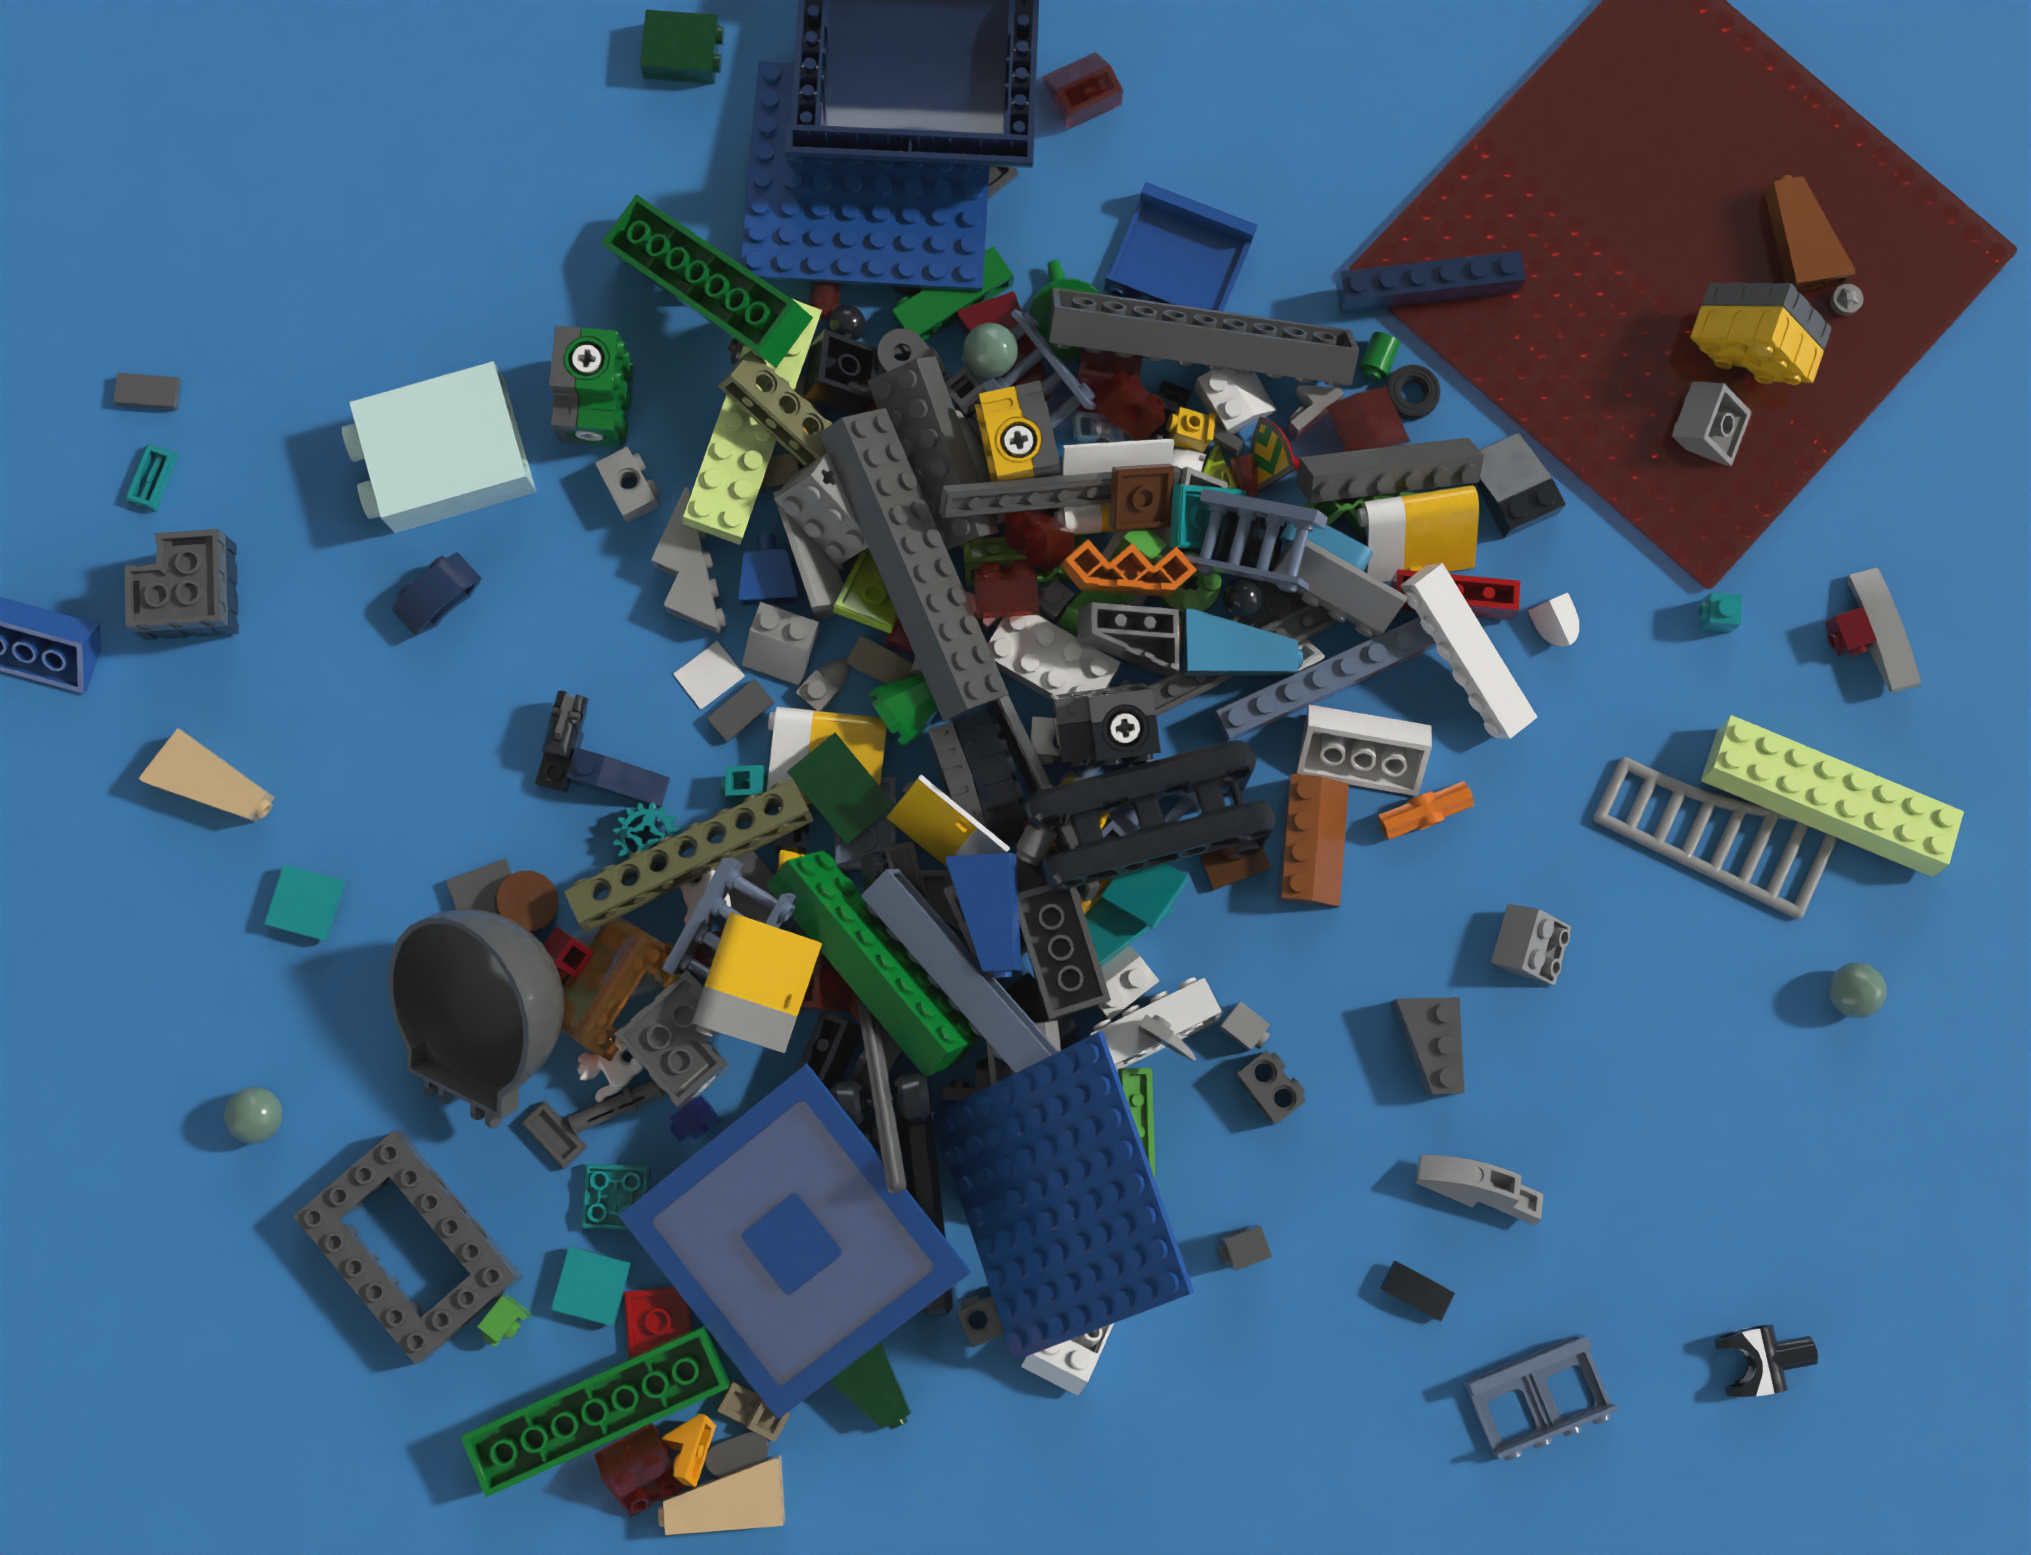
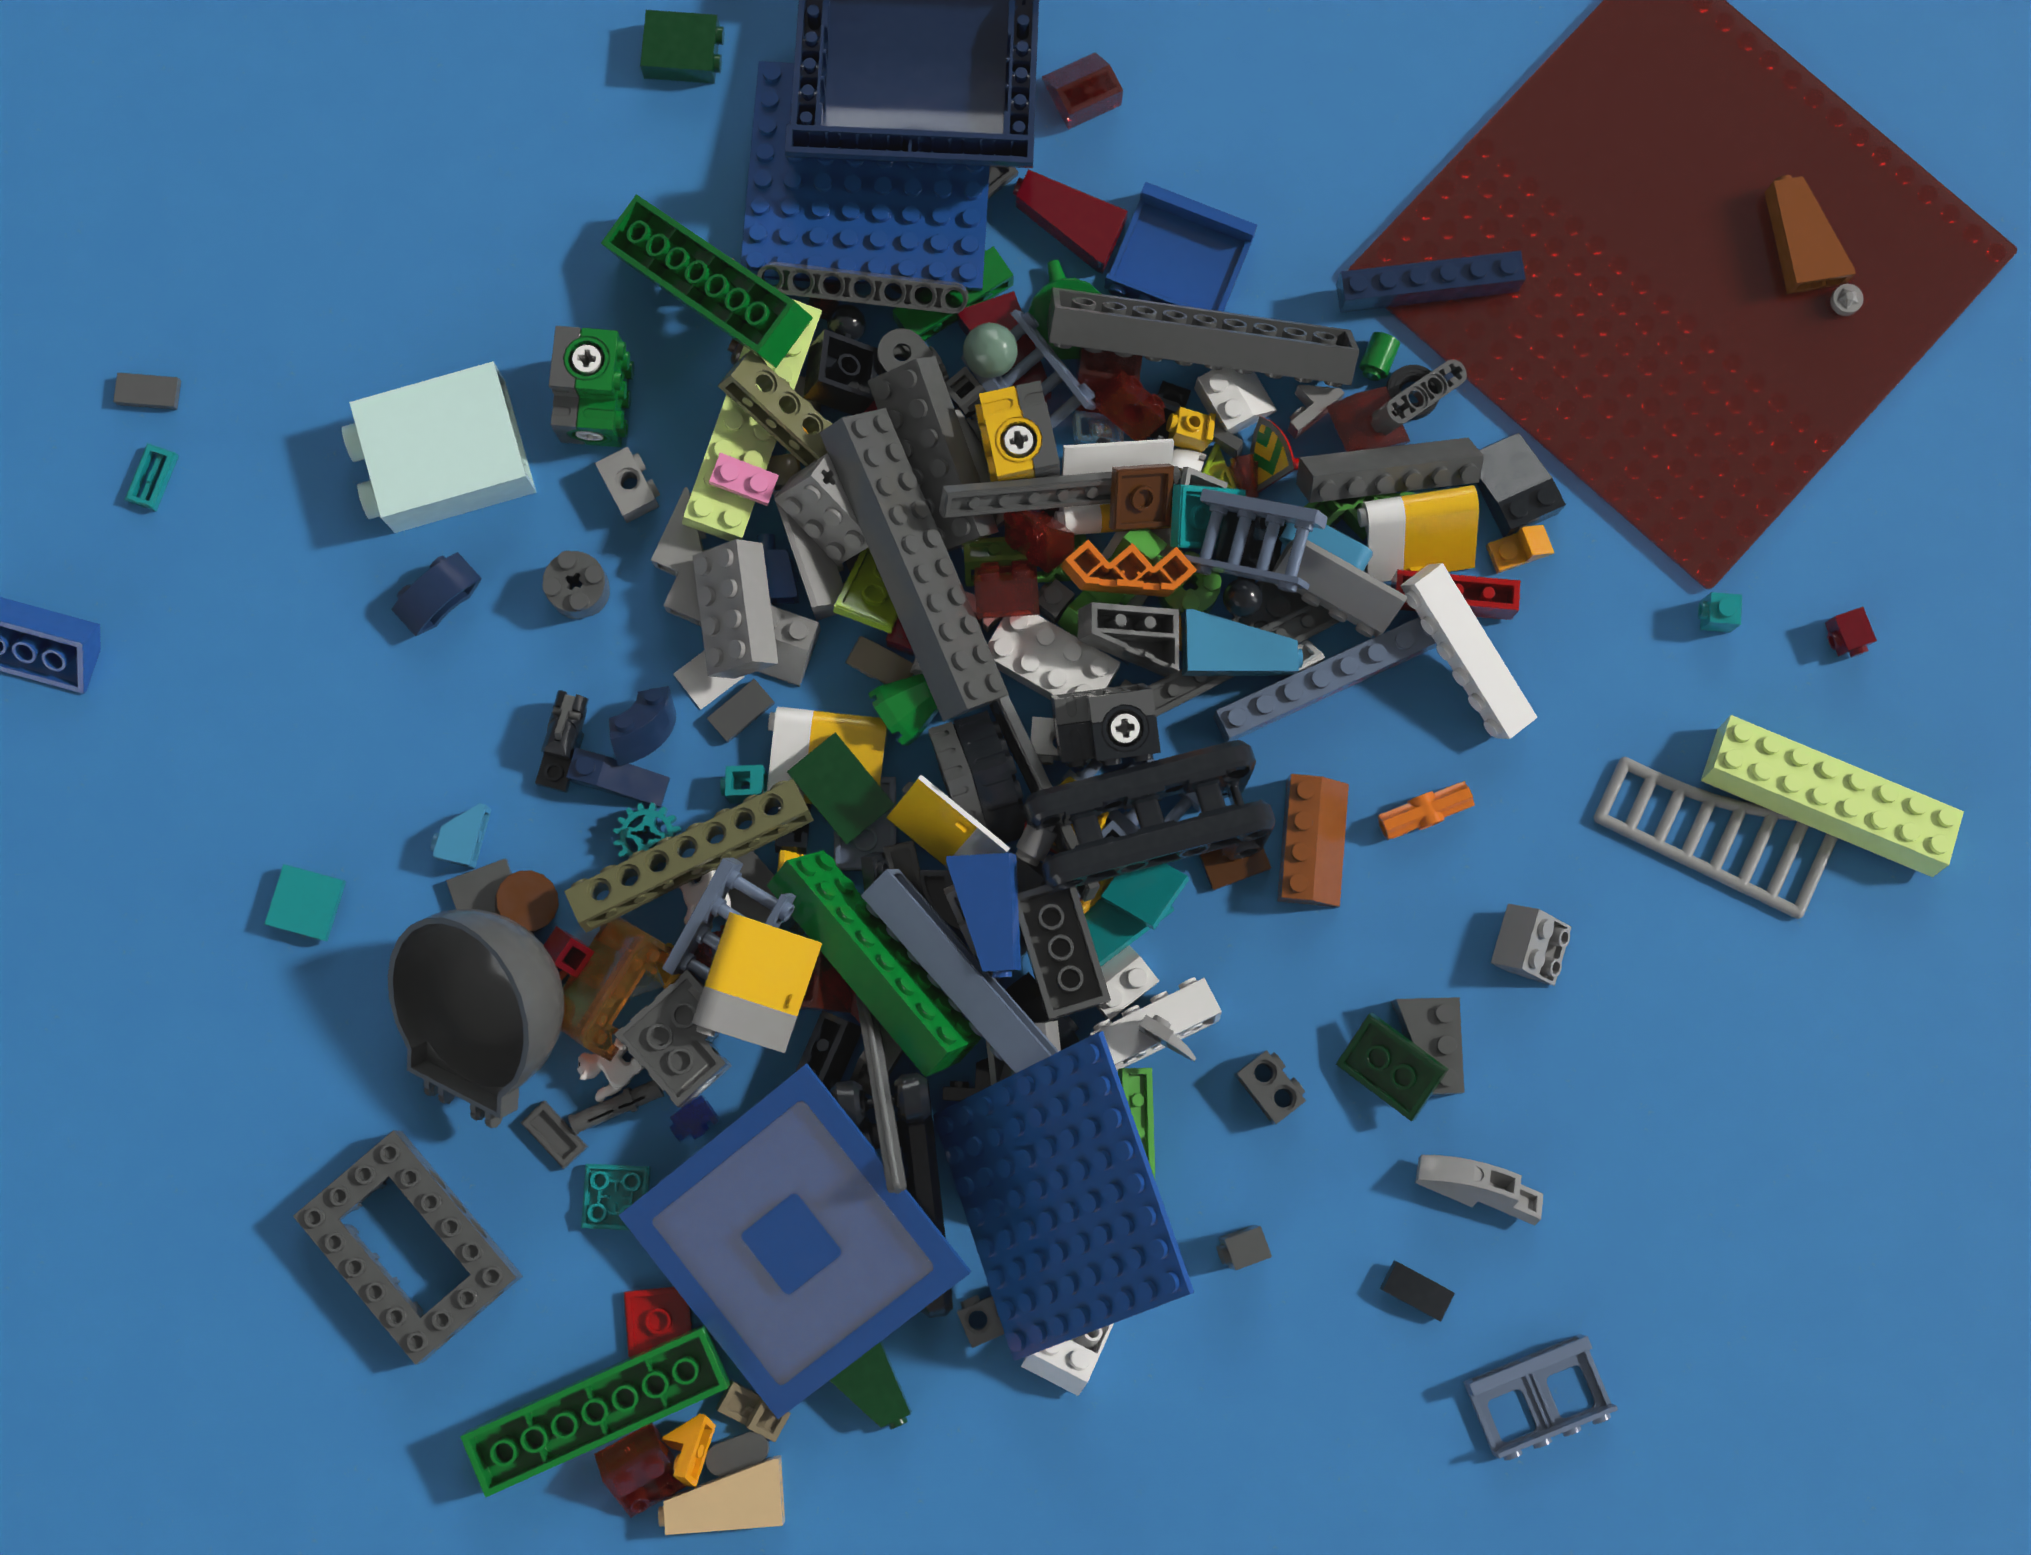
dark grey piece [124,529,239,640] -> none
tan slope [138,728,275,822] -> none
sand green piece [224,1087,283,1143] -> none
bright green brick [477,1294,532,1347] -> none
teal tile [551,1246,632,1326] -> none
light grey plate [796,658,850,711] -> none
light grey brick [1219,1001,1271,1051] -> none
white slope [1296,704,1432,796] -> none
white brick [1528,593,1579,647] -> none
light grey slope [1672,382,1752,466] -> none
yellow piece [1690,283,1832,385] -> none
black connector [1714,1324,1818,1397] -> none
sand green piece [1829,963,1887,1018] -> none
light grey slope [1847,567,1921,693] -> none
none -> dark azure slope [431,803,492,869]
none -> dark grey brick [542,551,610,619]
none -> dark blue brick [609,686,676,766]
none -> light grey brick [692,539,779,679]
none -> bright pink plate [709,453,779,506]
none -> dark grey beam [757,262,969,314]
none -> dark red slope [1013,169,1128,274]
none -> dark green tile [1336,1013,1449,1122]
none -> dark grey beam [1371,359,1467,436]
none -> light orange slope [1486,525,1554,574]

